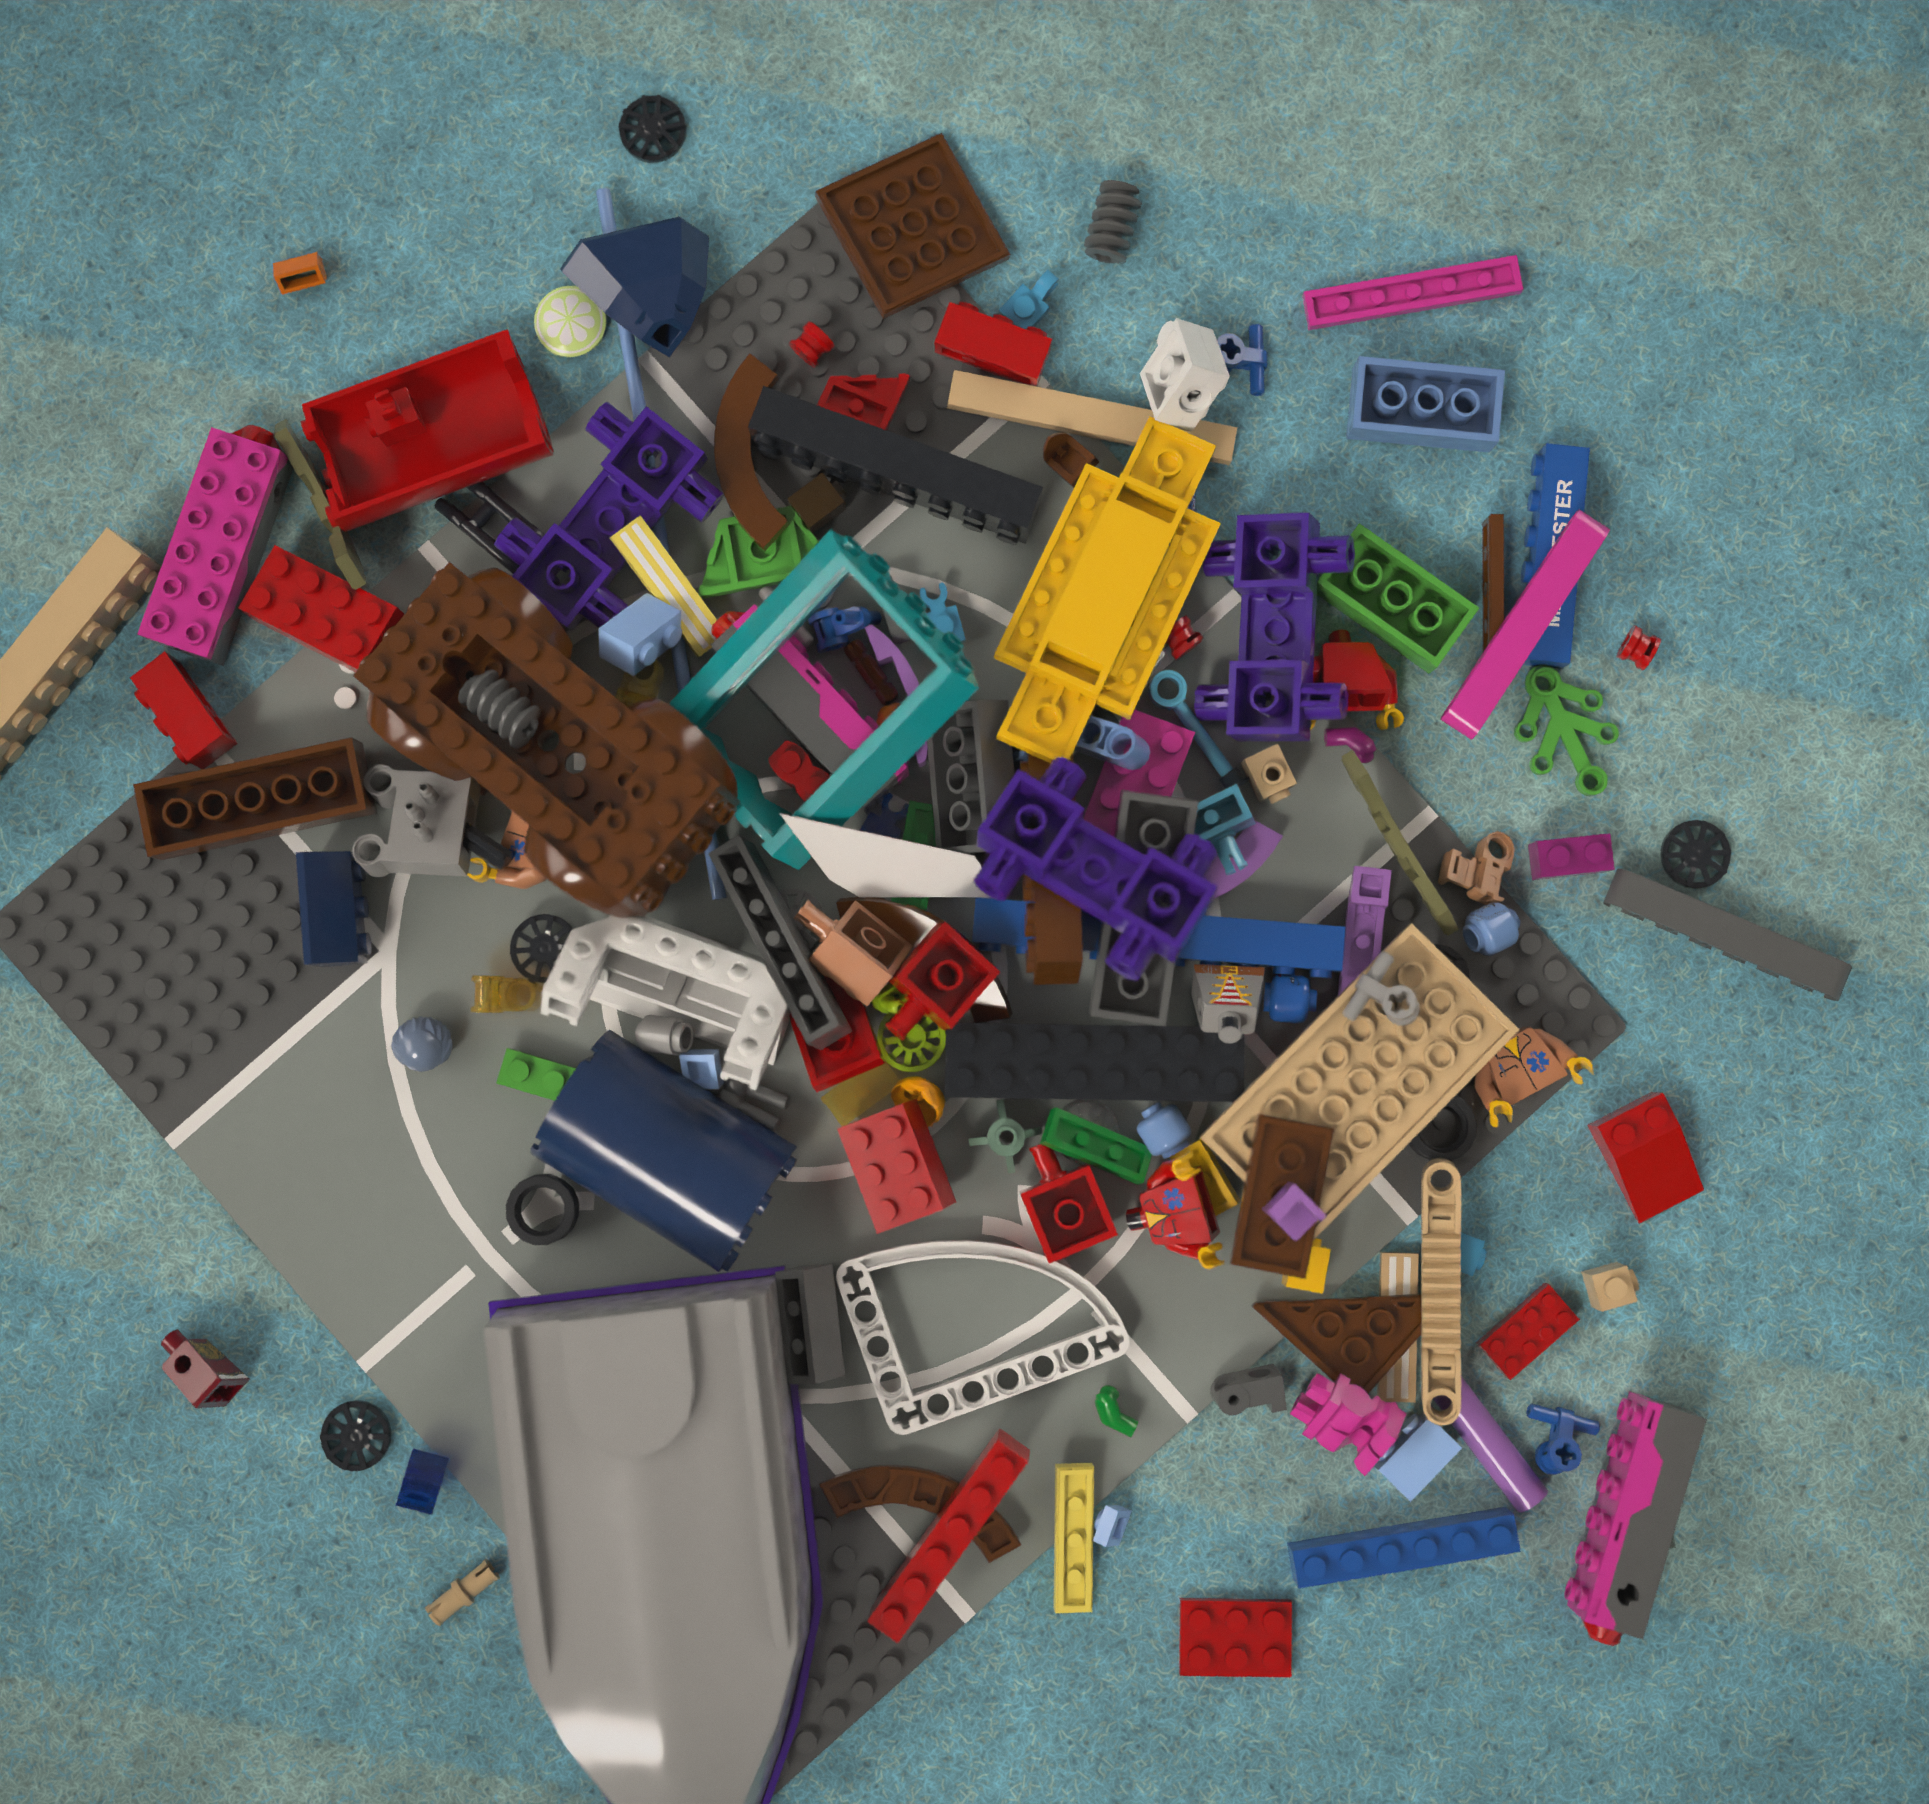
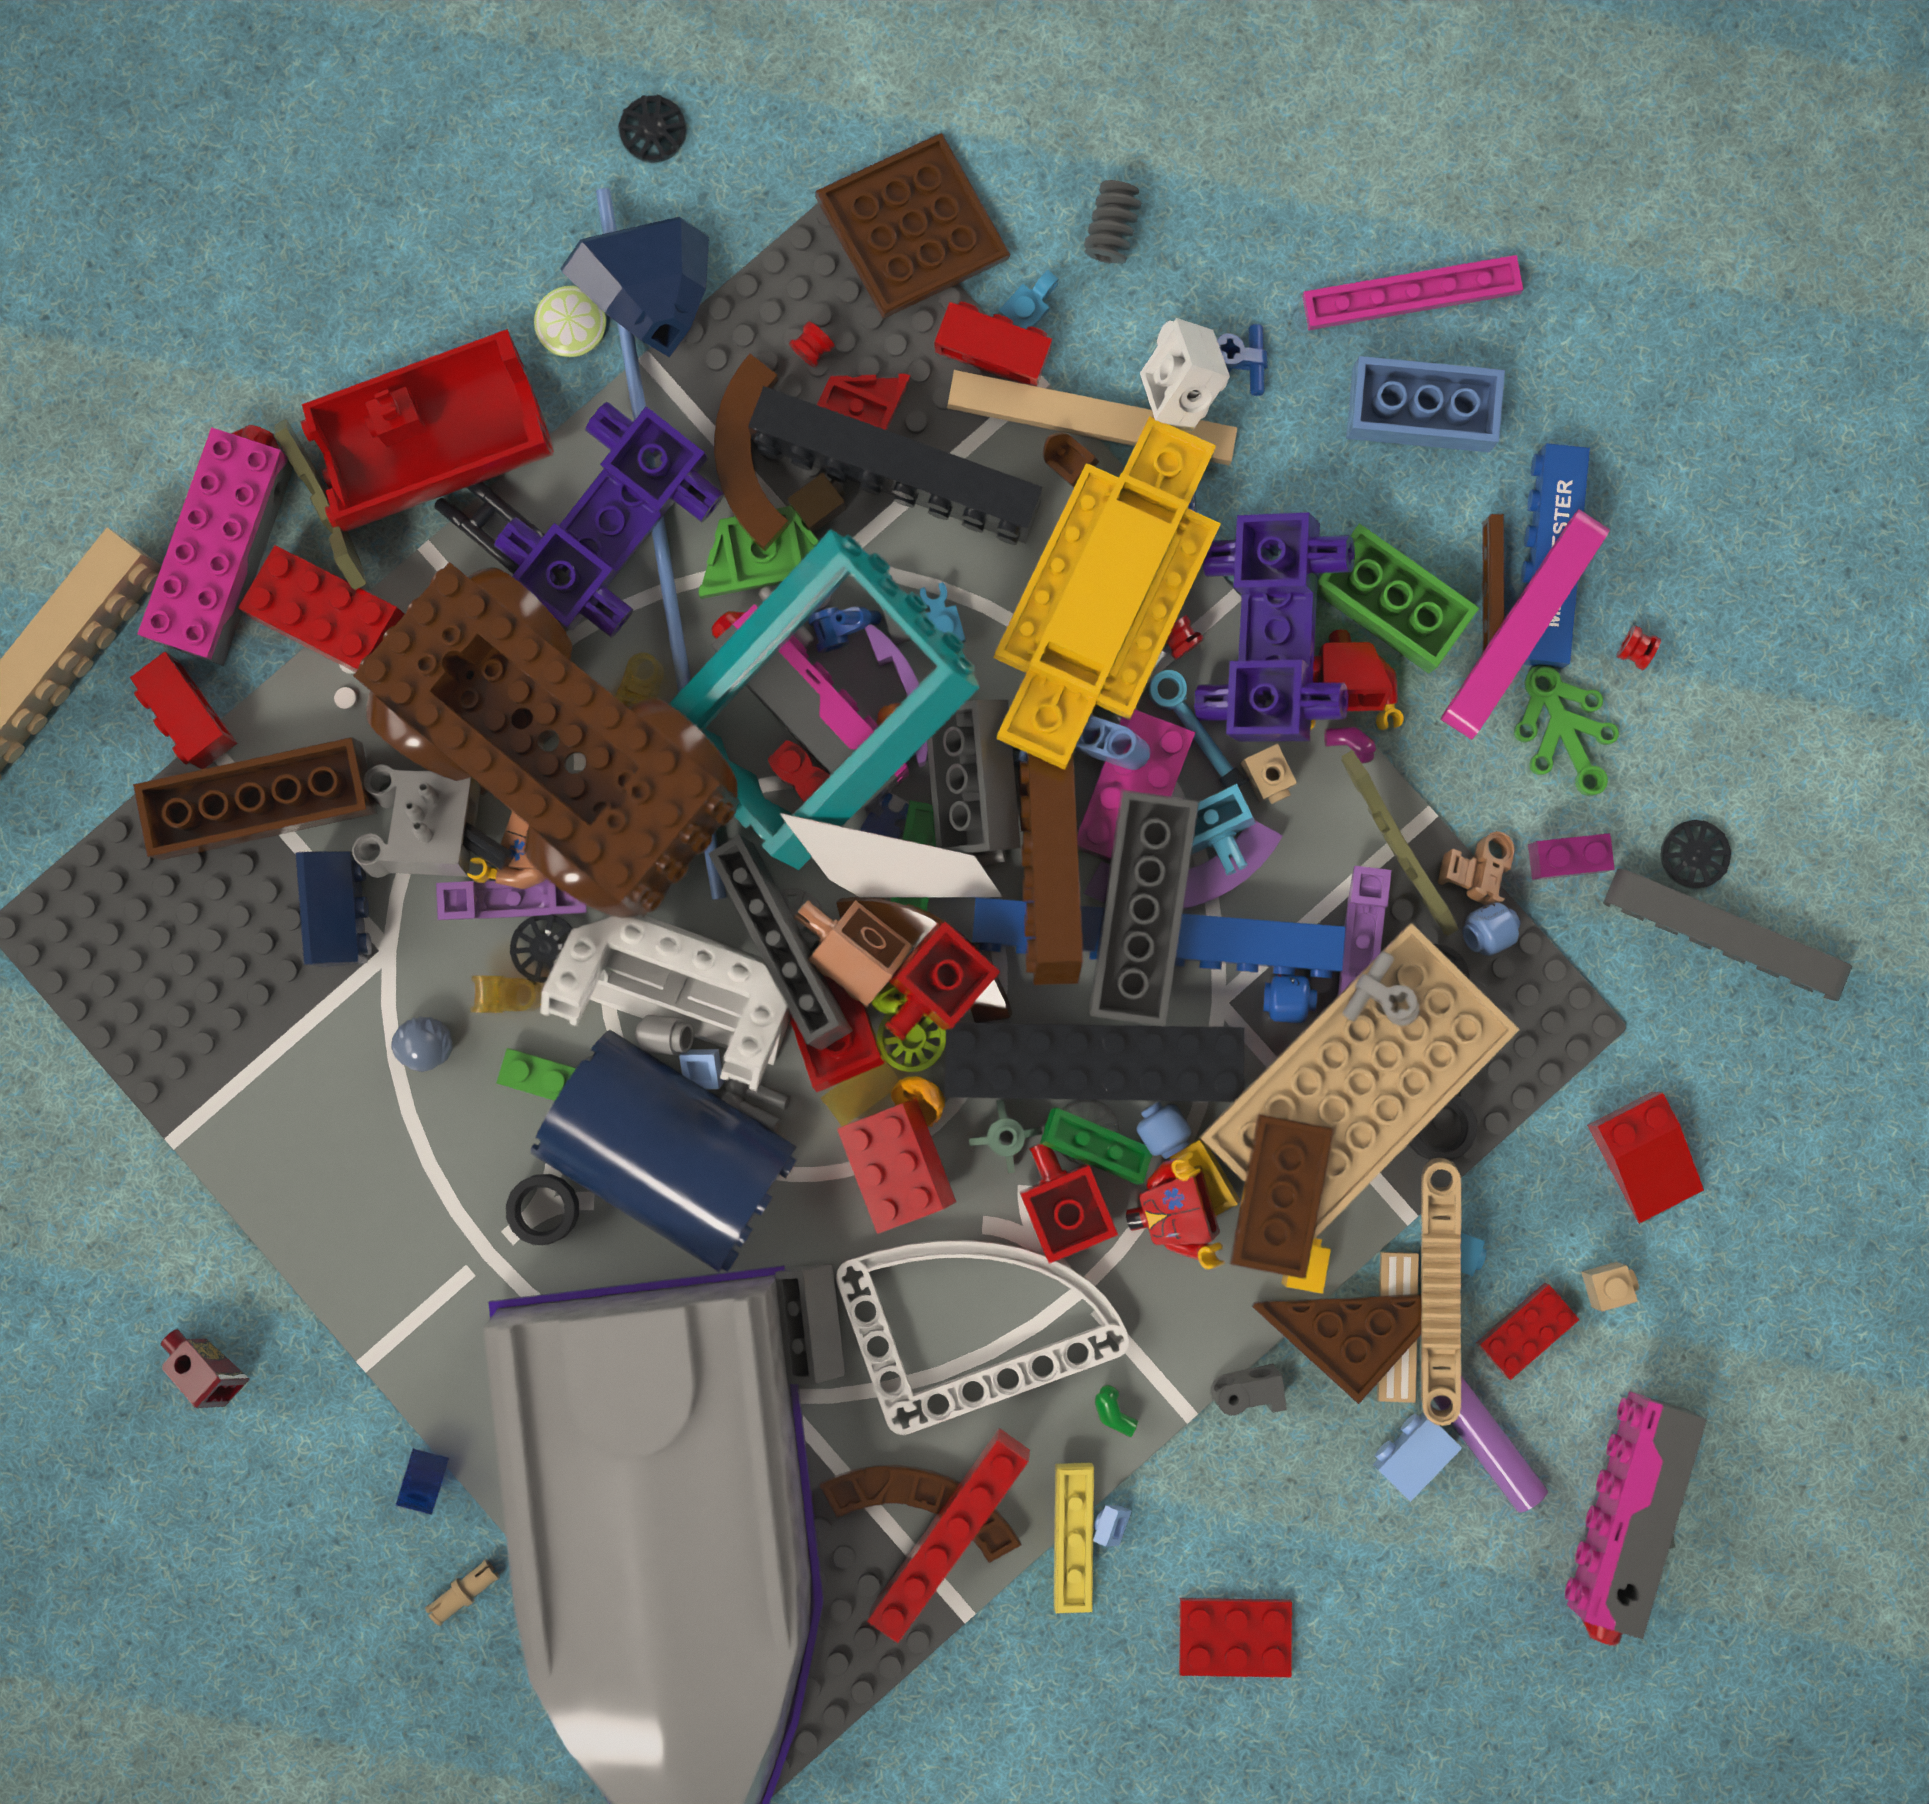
orange piece [273,252,327,295] -> none
black wheel [320,1400,391,1471] -> none
dark grey piece [458,670,541,749] -> none
light blue brick [599,593,682,676] -> none
light yellow tile [610,515,717,658] -> none
reddish brown axle [844,639,898,705] -> none
dark purple piece [973,757,1218,981] -> none
light grey torso [1191,964,1265,1043] -> none
medium lavender panel [1262,1182,1327,1240] -> none
blue brick [1287,1507,1521,1589] -> none
dark pink hips [1290,1373,1407,1476] -> none
nougat torso [1474,1027,1594,1127] -> none
blue piece [1526,1403,1600,1475] -> none
none -> medium lavender slope [436,879,587,920]

